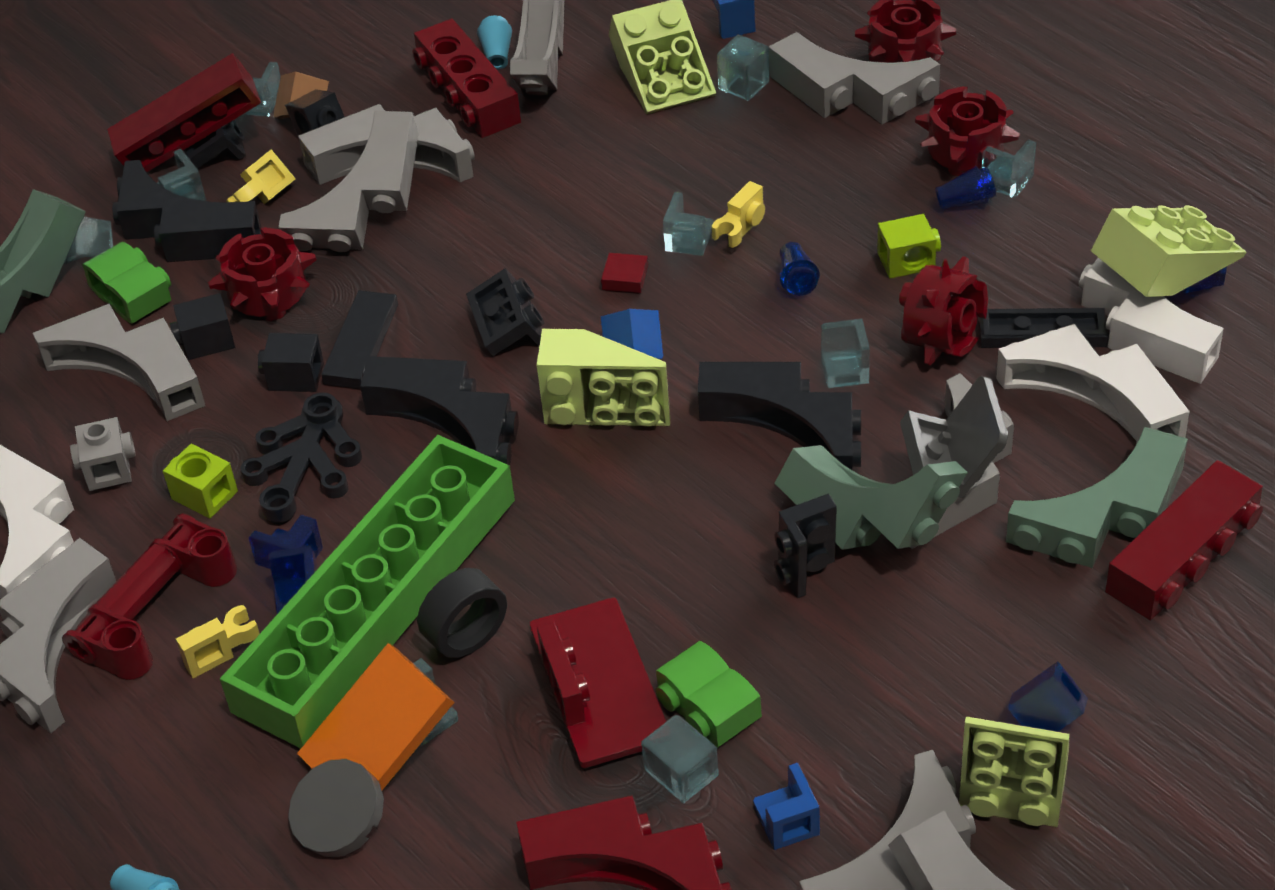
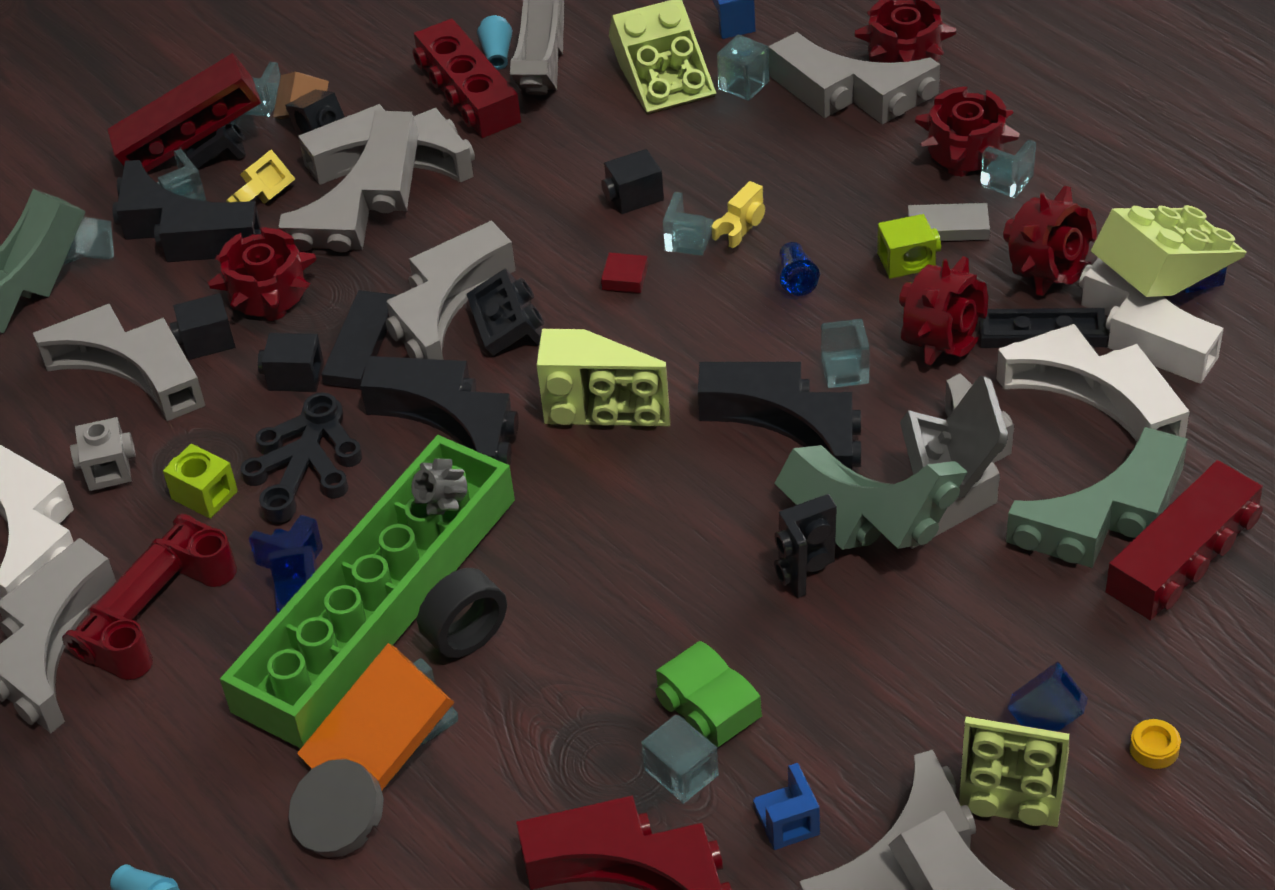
bright green brick [82,242,171,323] -> none
light yellow plate [176,605,260,679] -> none
dark red bracket [530,597,672,768] -> none
blue panel [601,309,663,359] -> none
clear blue cone [935,166,996,210] -> none
none -> light grey arch [385,220,516,360]
none -> dark grey gear [411,458,467,515]
none -> black brick [601,149,664,214]
none -> light grey tile [908,203,990,241]
none -> dark red brick [1003,186,1097,296]
none -> yellow tile [1130,719,1181,769]

